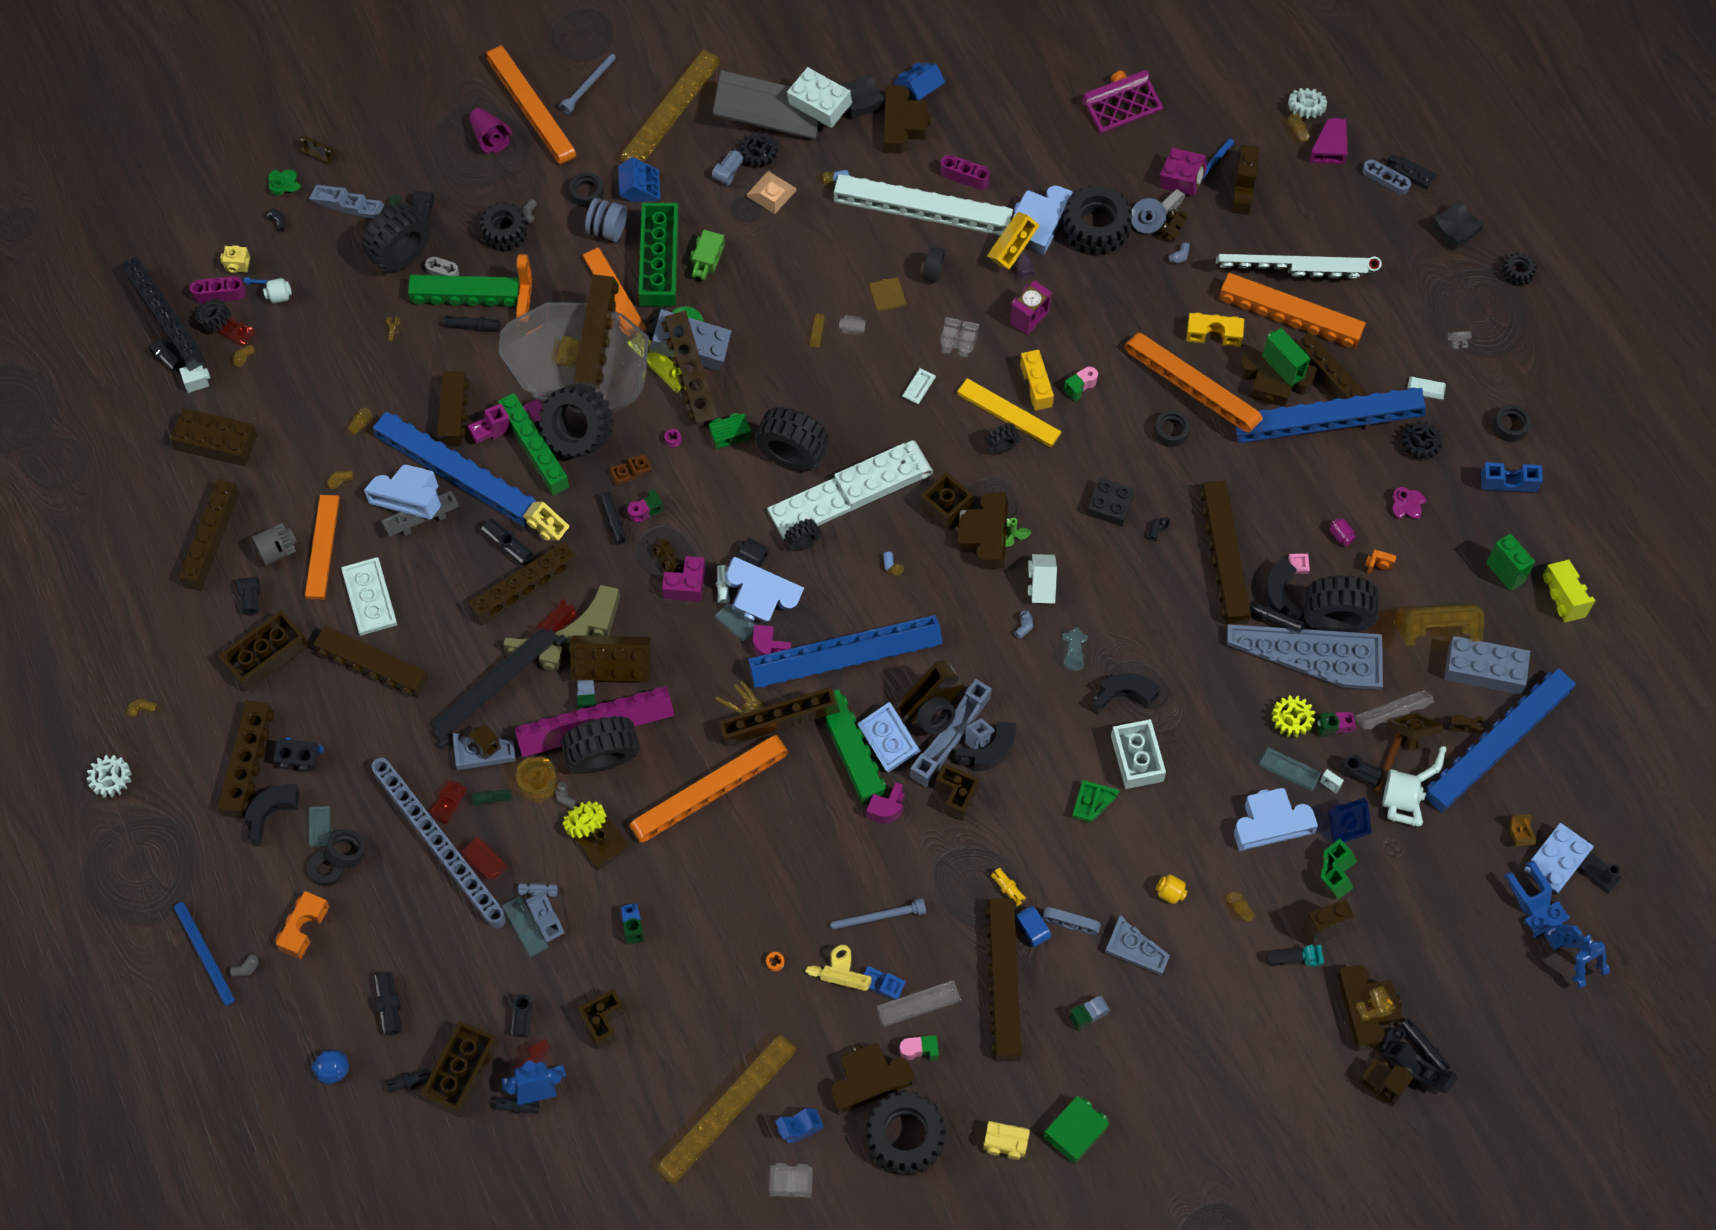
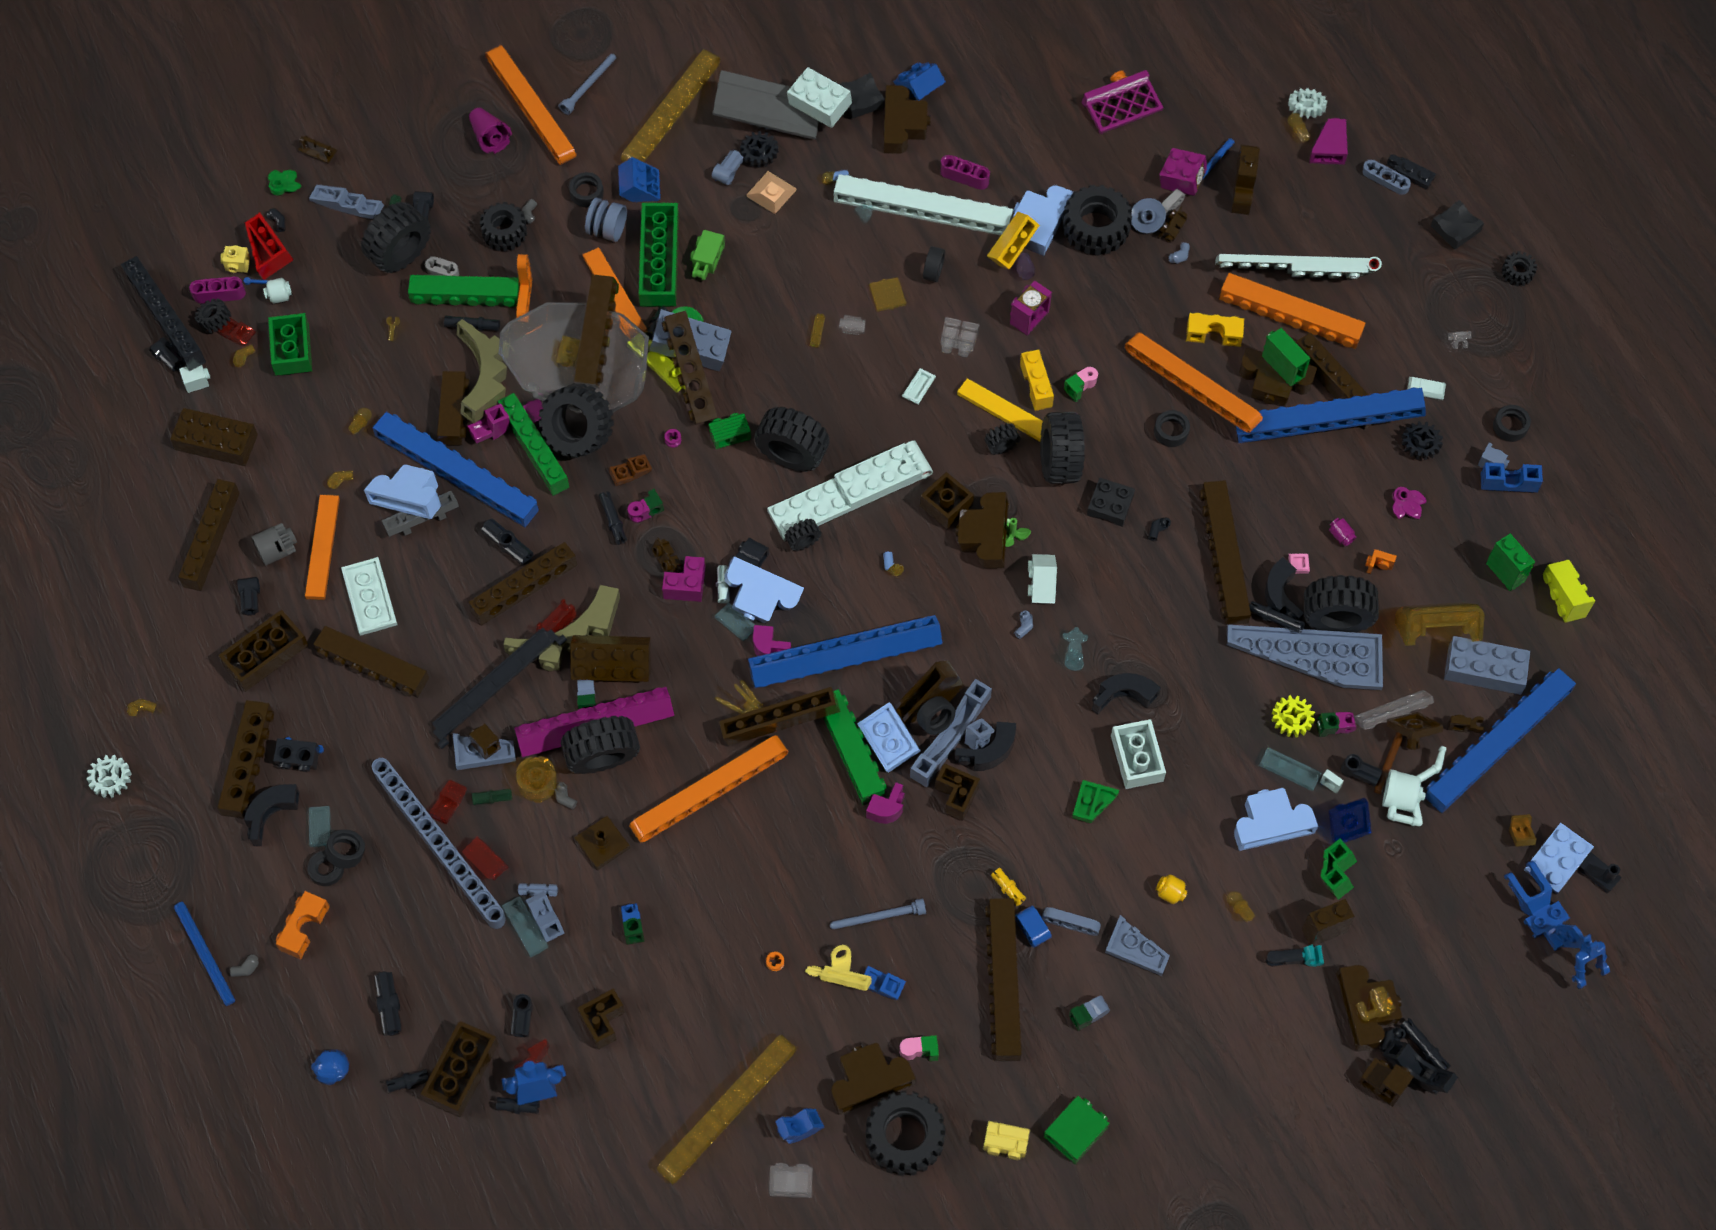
light yellow brick [523,501,569,541] -> none
neon yellow gear [563,801,607,838] -> none
clear plate [877,980,961,1027] -> none
none -> red wedge [245,213,293,280]
none -> green brick [268,313,312,376]
none -> olive arch [456,319,508,424]
none -> clear light blue tile [855,204,873,224]
none -> black tyre [1040,412,1085,484]
none -> sand blue brick [1478,443,1509,470]

